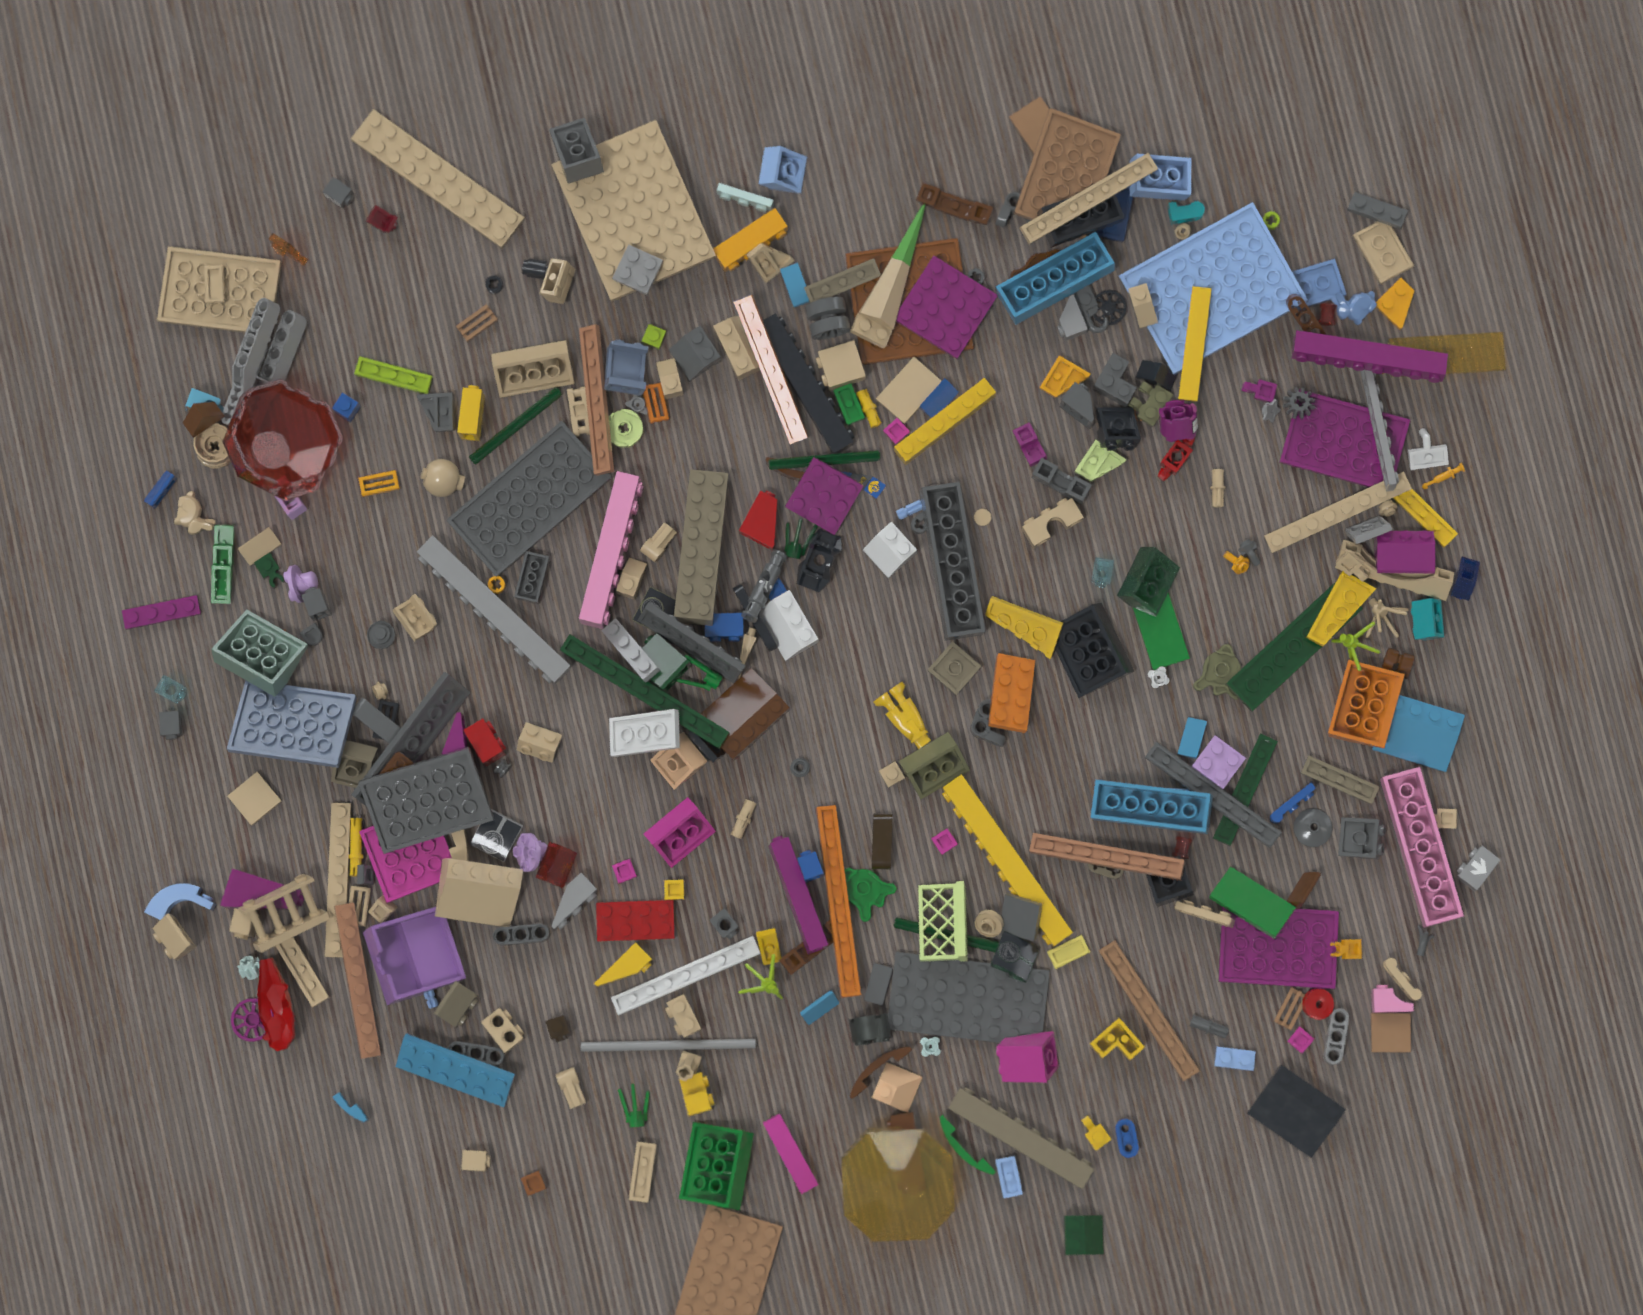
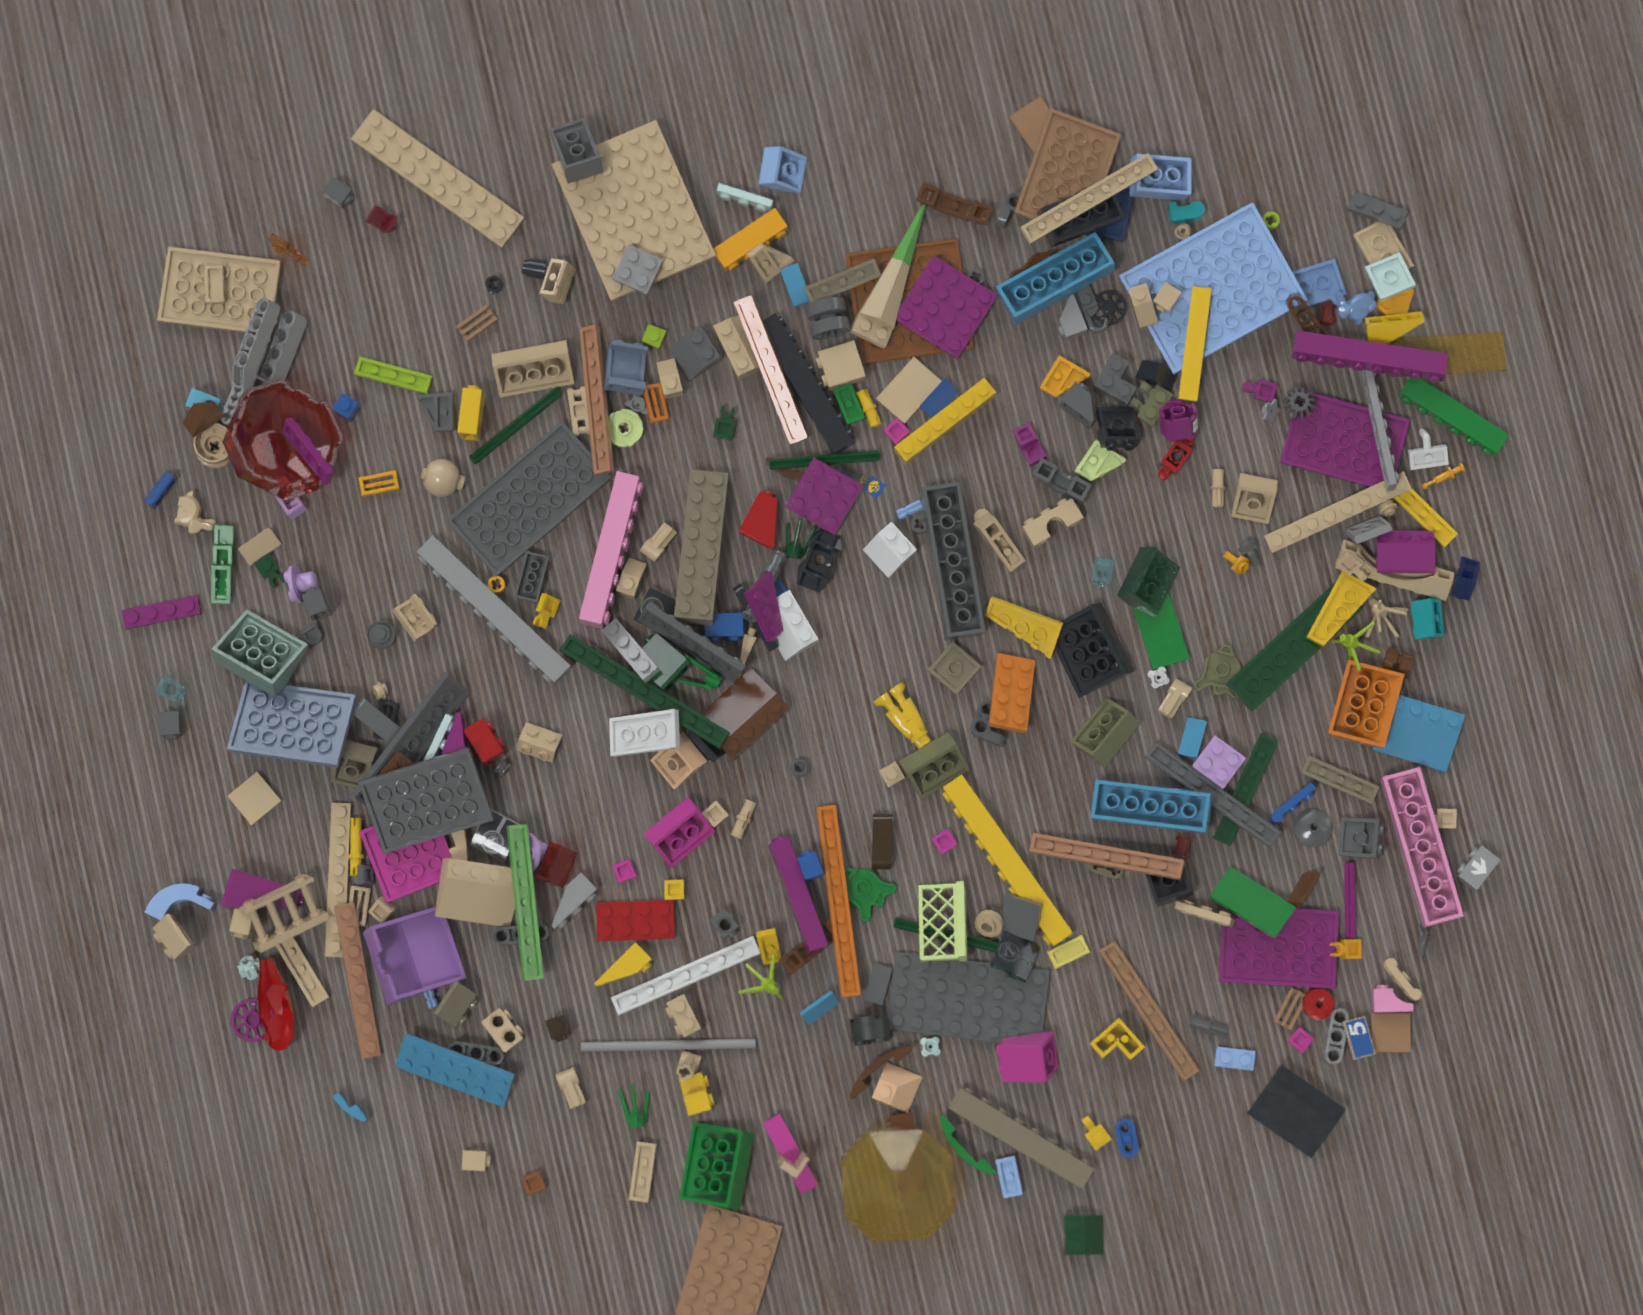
none -> magenta plate [282,417,334,486]
none -> light aqua plate [424,714,455,761]
none -> bright green plate [507,824,544,981]
none -> yellow plate [533,593,561,629]
none -> tan plate [702,801,729,828]
none -> dark green plate [713,405,735,441]
none -> magenta wing [744,572,783,642]
none -> tan panel [777,1151,809,1178]
none -> tan slope [973,512,1025,572]
none -> olive slope [1070,698,1141,768]
none -> tan brick [1153,282,1182,314]
none -> tan piece [1158,678,1192,719]
none -> tan slope [1231,473,1278,524]
none -> blue panel [1343,1016,1375,1060]
none -> magenta axle [1344,862,1356,939]
none -> light aqua plate [1365,252,1416,302]
none -> yellow slope [1365,311,1425,344]
none -> green brick [1398,378,1509,457]

